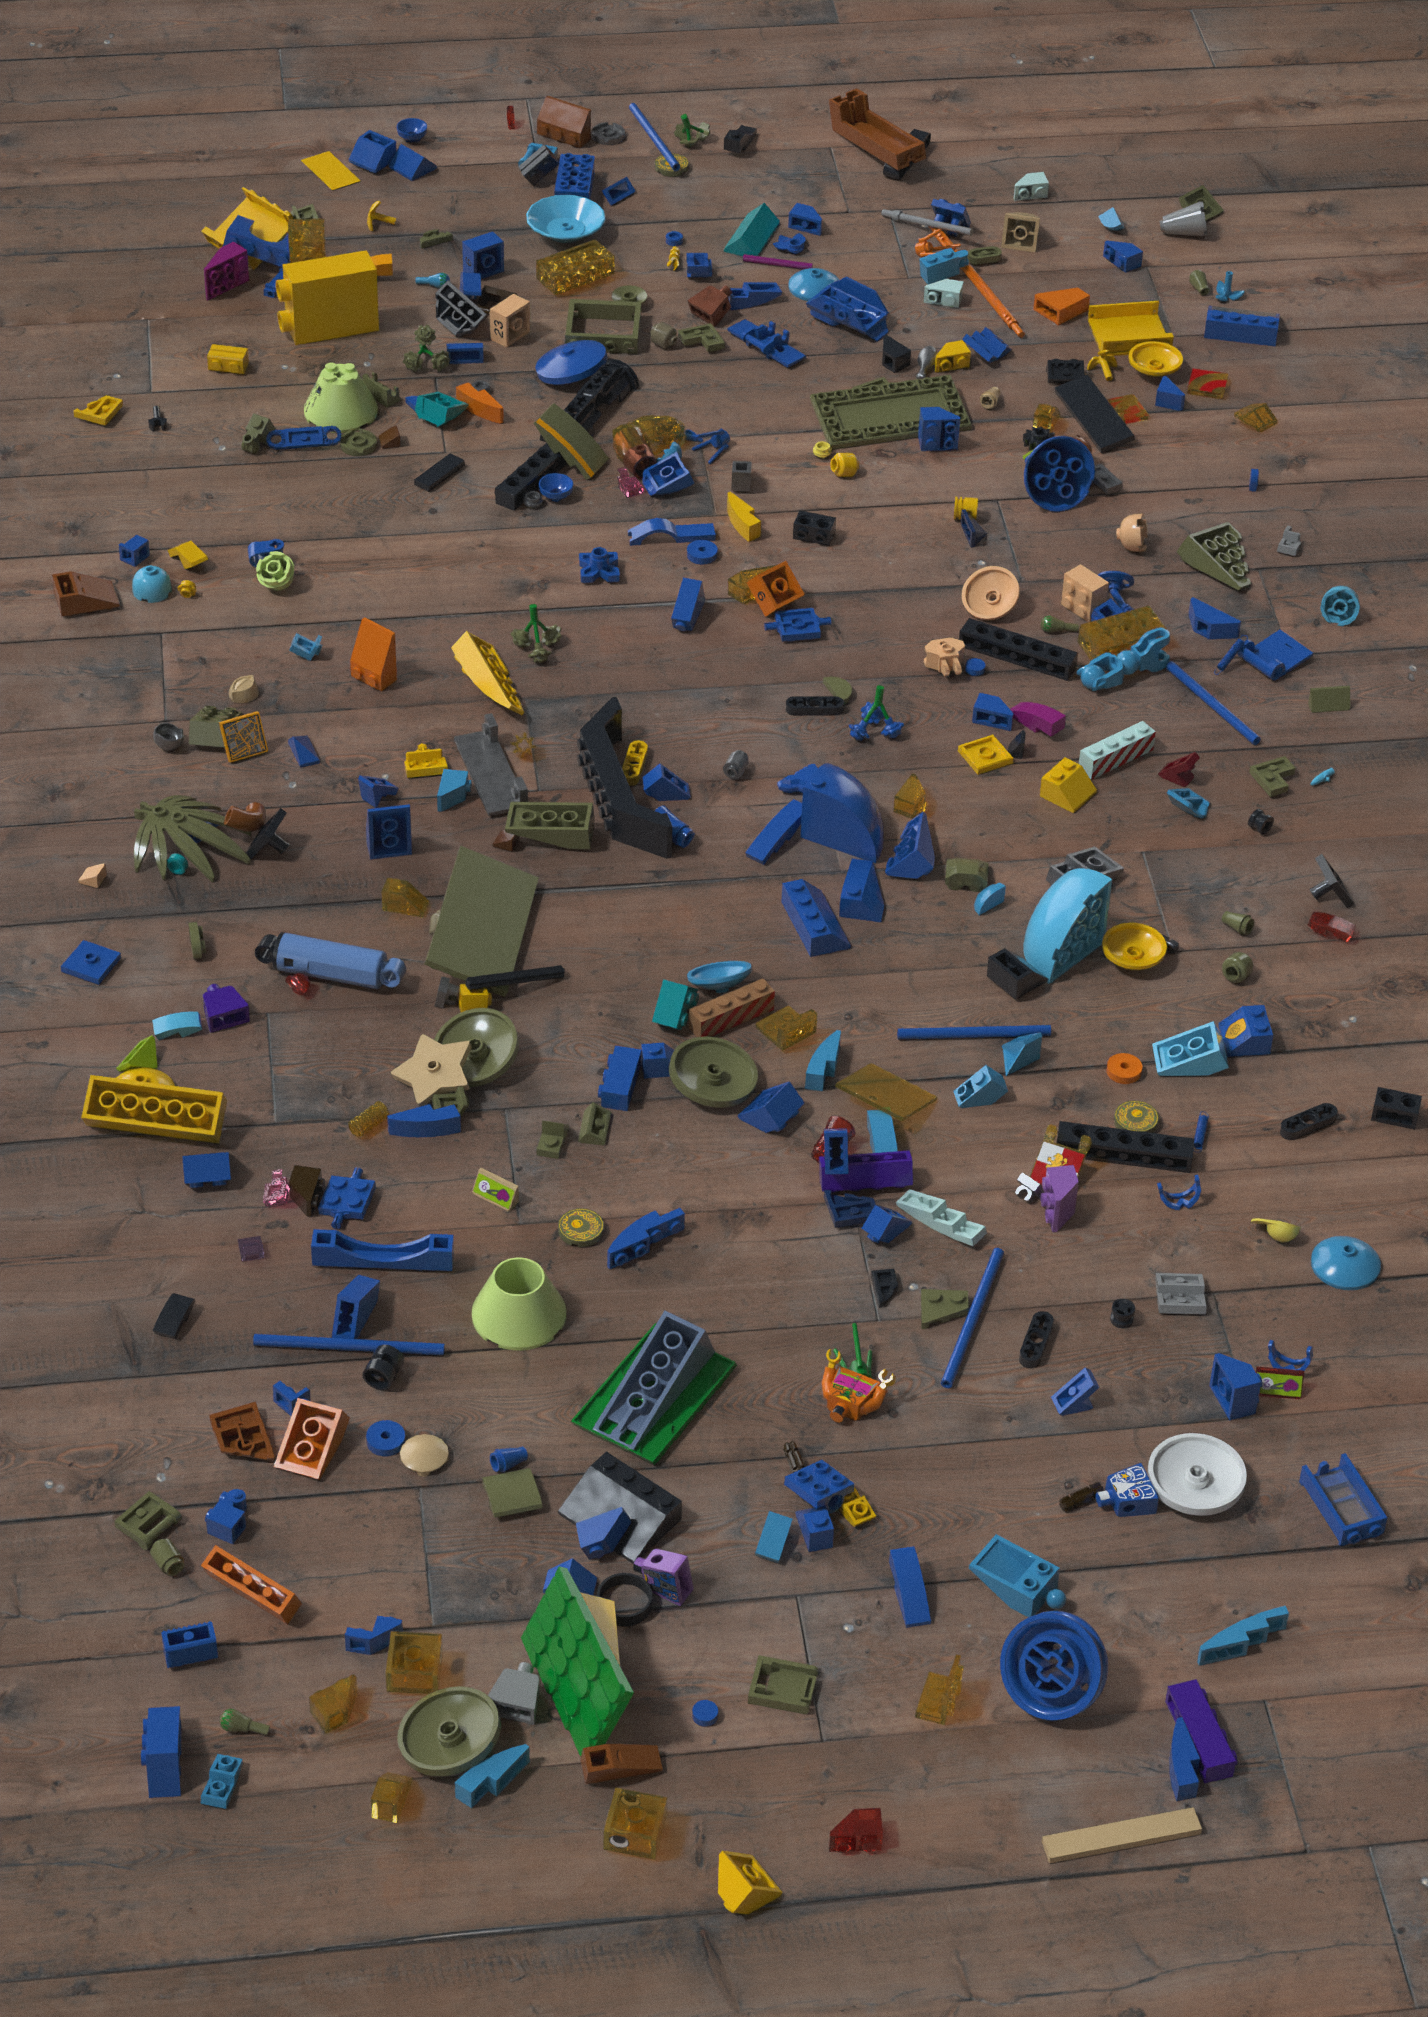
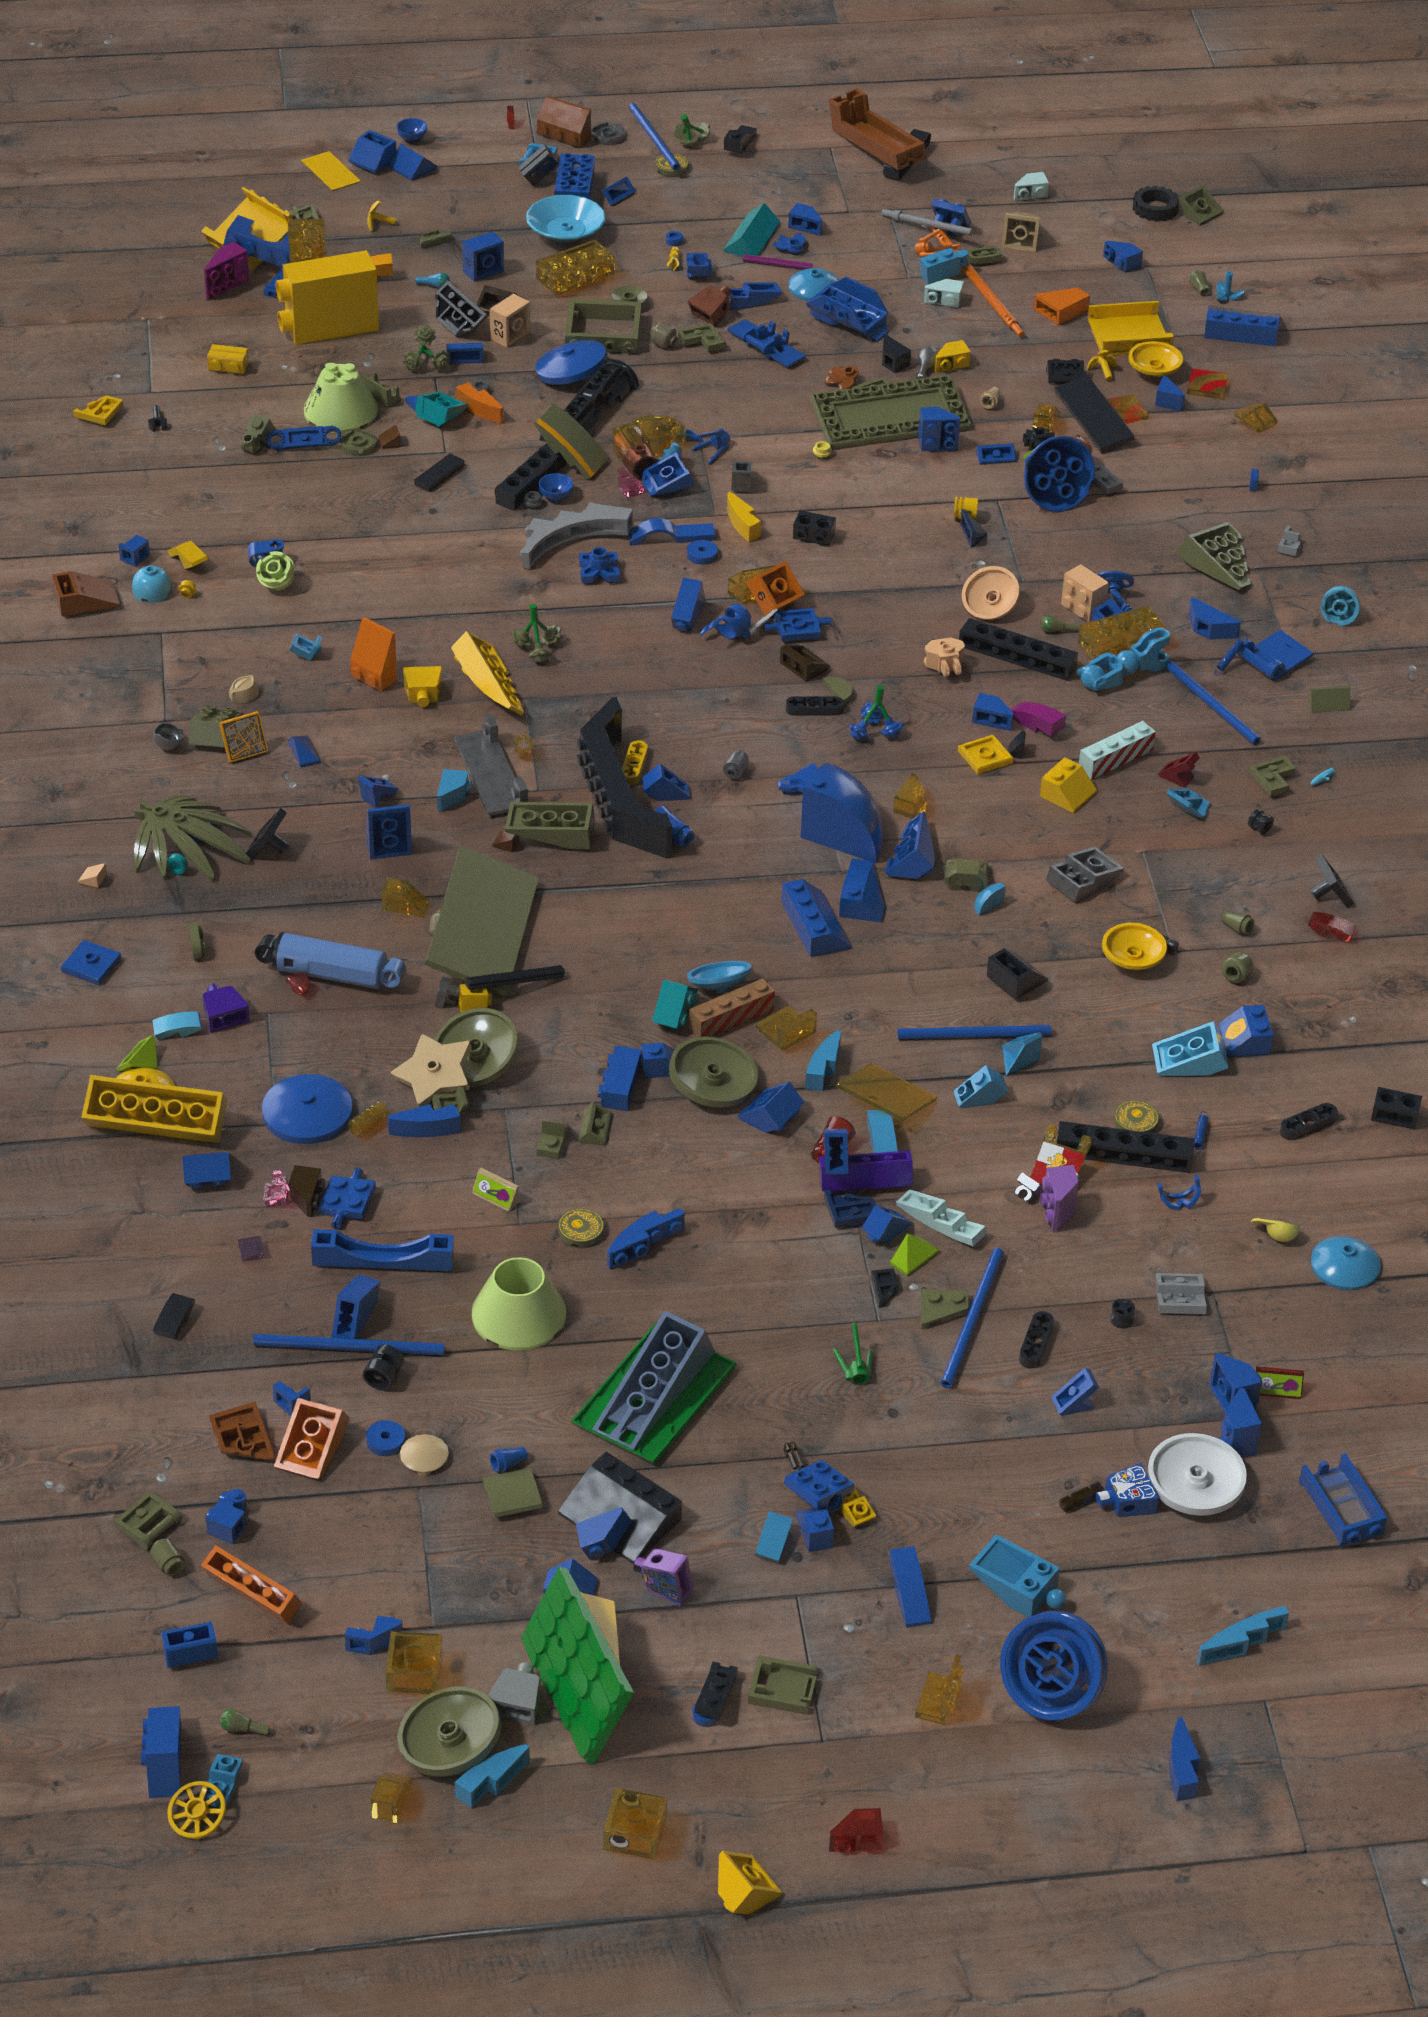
dark orange cylinder [224,802,266,832] -> none
clear yellow slope [309,1674,358,1734] -> none
yellow slope [404,743,448,778] -> none
blue slope [460,272,481,299] -> none
dark orange slope [580,1744,663,1784] -> none
black tyre [597,1573,652,1626] -> none
blue slope [745,799,802,865] -> none
orange torso [821,1349,896,1423] -> none
yellow head [830,453,860,477] -> none
blue slope [962,327,1012,362] -> none
blue tile [965,658,985,676] -> none
medium azure brick [1023,868,1112,984] -> none
tan tile [1042,1807,1202,1864] -> none
dark azure brick [1098,207,1125,231] -> none
orange piece [1106,1053,1143,1084] -> none
light nougat cylinder [1116,513,1148,552] -> none
light grey cone [1160,202,1207,237] -> none
dark purple brick [1165,1679,1238,1784] -> none
blue helmet [1268,1340,1313,1376] -> none
none -> yellow wheel [167,1781,227,1840]
none -> blue dish [262,1074,353,1144]
none -> yellow torso [403,666,442,707]
none -> light grey arch [520,503,634,569]
none -> black plate [695,1661,738,1719]
none -> blue hair [700,604,778,640]
none -> dark brown tile [780,644,830,682]
none -> dark orange plate [825,366,859,390]
none -> lime slope [890,1233,939,1276]
none -> blue slope [975,443,1016,464]
none -> black tyre [1133,186,1179,222]
none -> blue slope [1219,1388,1262,1458]

